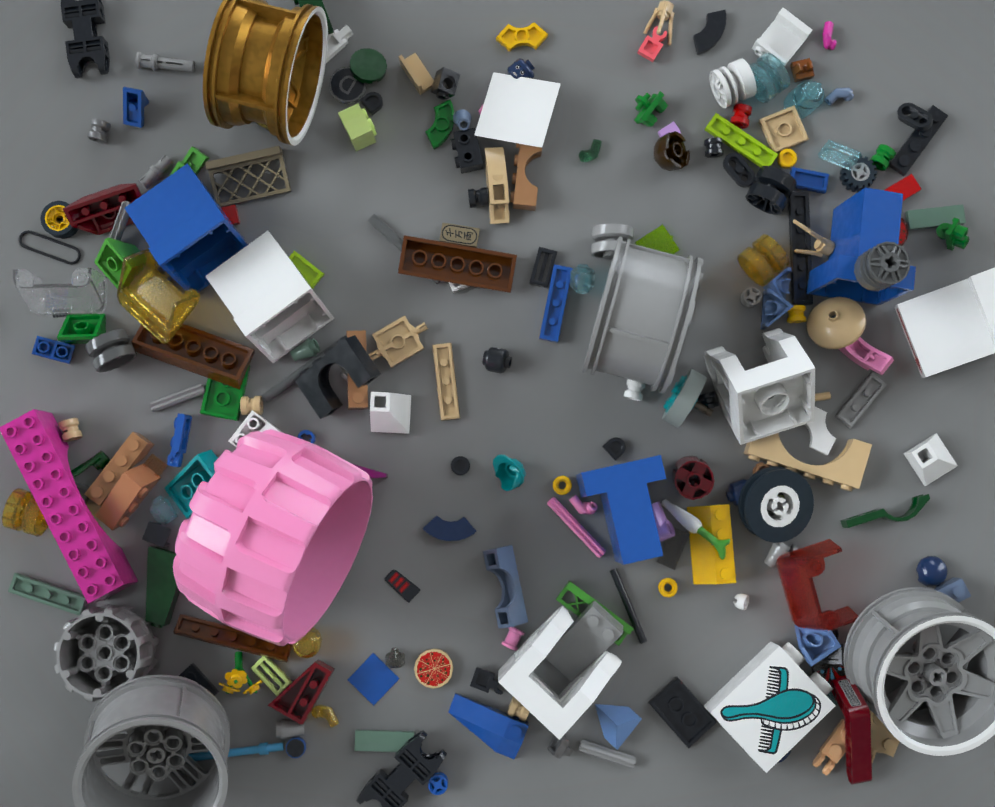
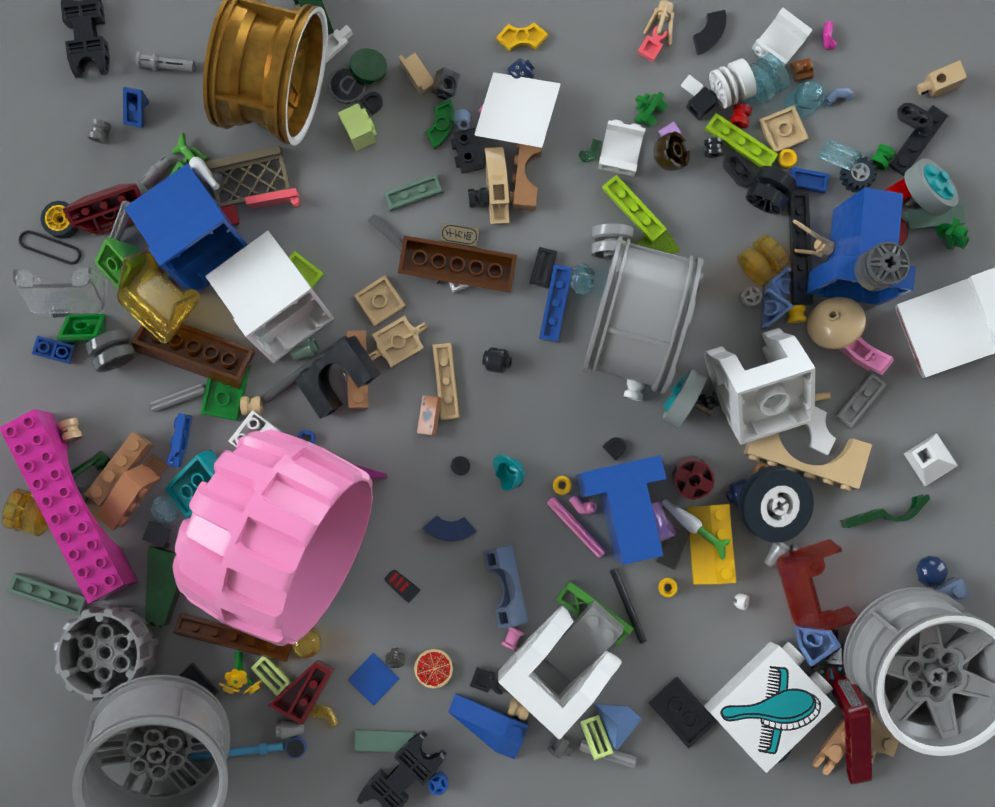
white slope [370,392,411,434] -> none
none -> white piece [172,133,220,190]
none -> coral hinge [245,188,300,209]
none -> tan tile [354,275,406,327]
none -> sand green tile [384,174,443,212]
none -> nougat tile [417,396,442,436]
none -> yellowish green tile [580,715,614,761]
none -> white panel [598,120,646,177]
none -> lime plate [602,175,667,243]
none -> white sticker [681,75,703,96]
none -> black brick [686,87,718,121]
none -> light grey wheel [904,159,959,216]
none -> tan torso [917,60,967,98]

